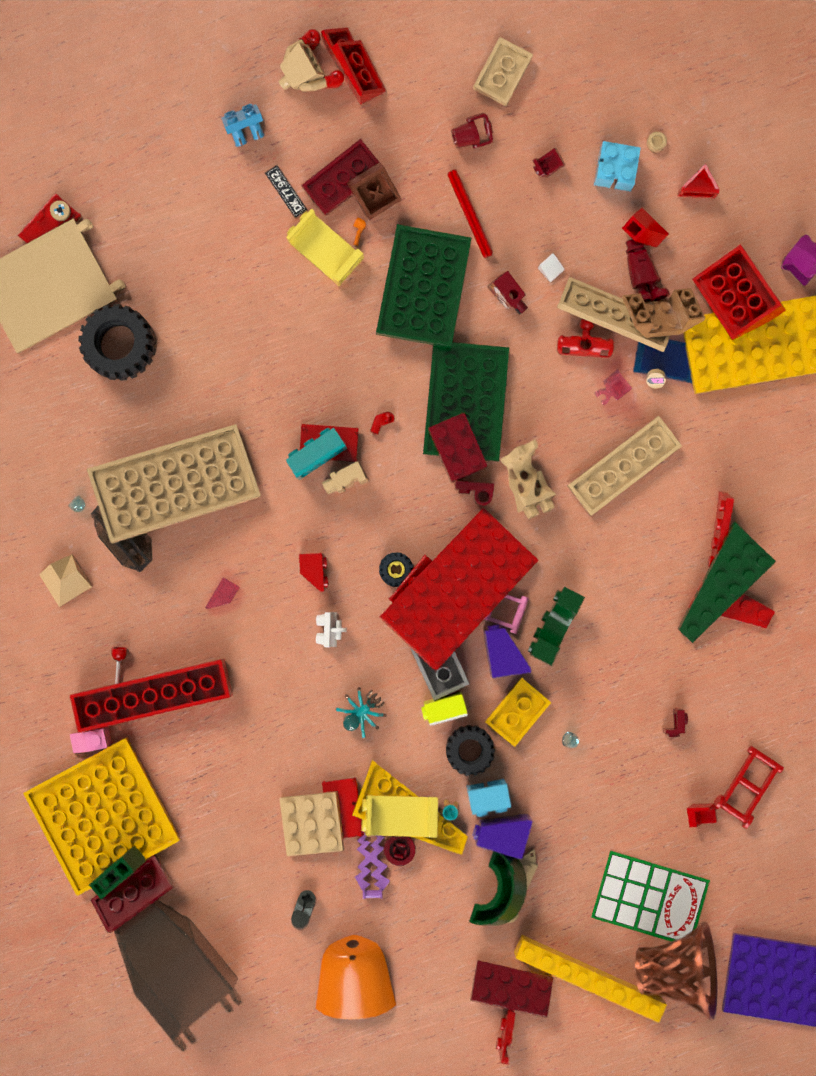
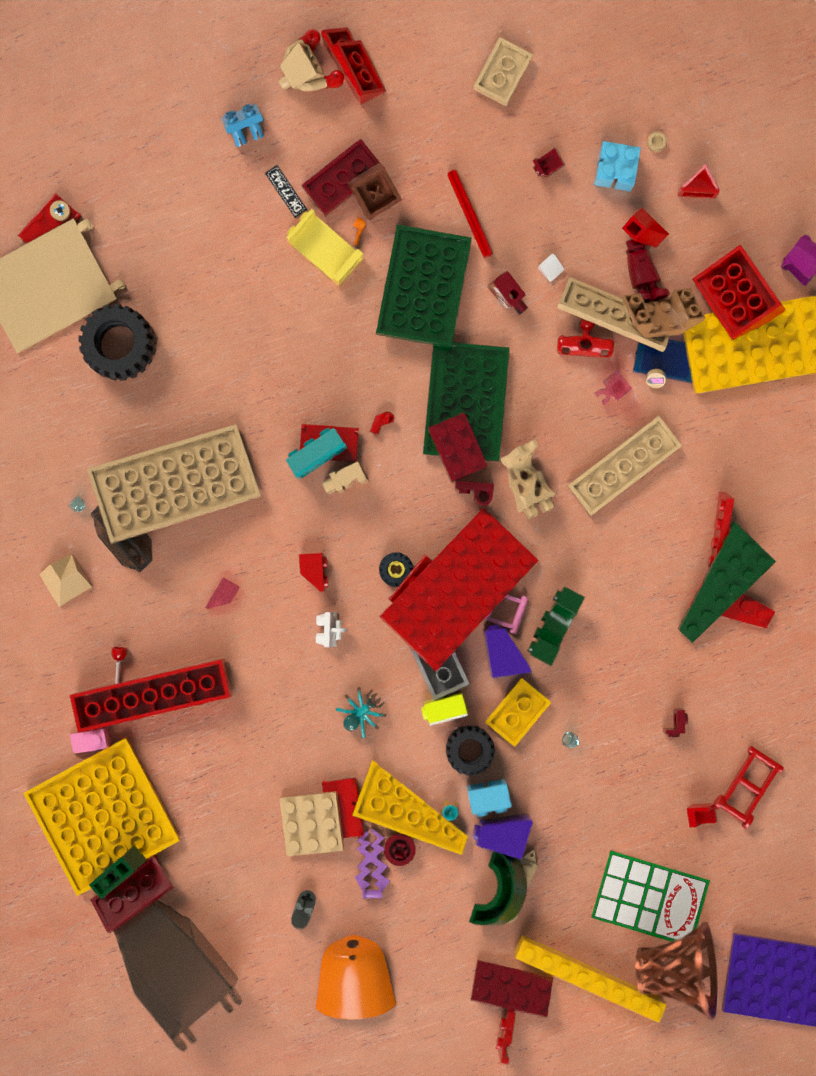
light yellow panel [362,795,438,837] -> none
dark red piece [451,113,493,149] -> none

